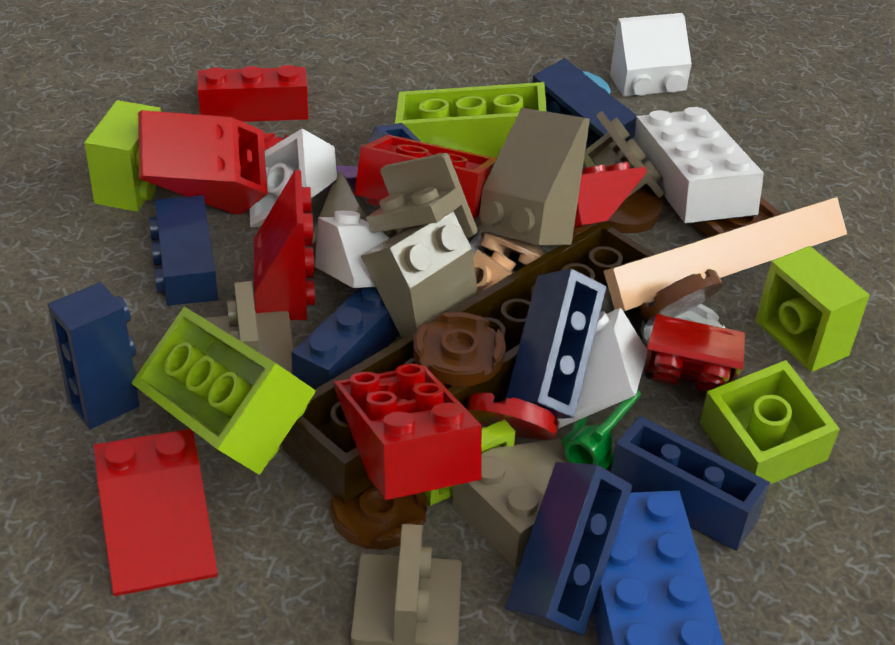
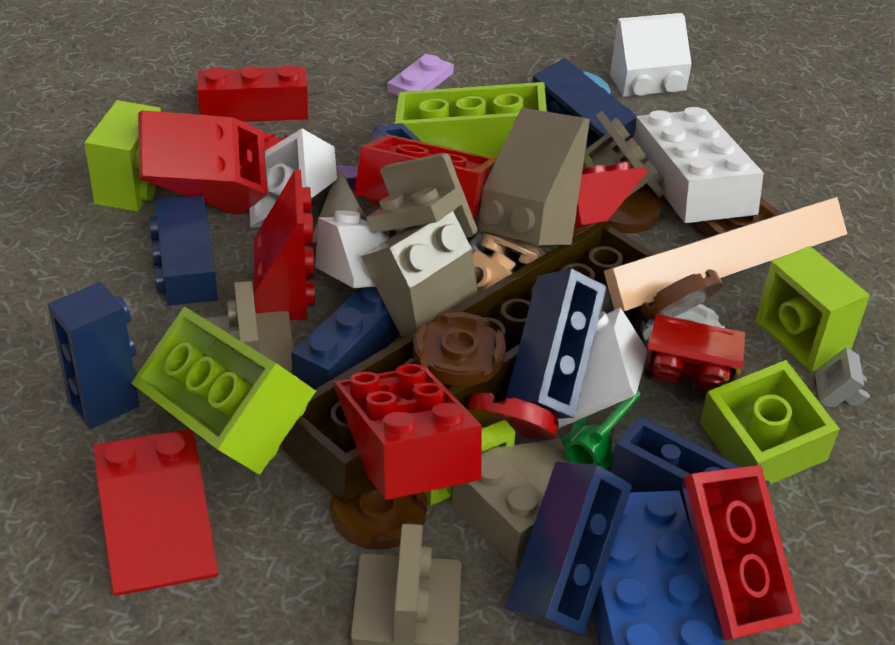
none -> lavender plate [387,54,454,95]
none -> red slope [681,465,802,640]
none -> light grey tile [815,347,870,407]

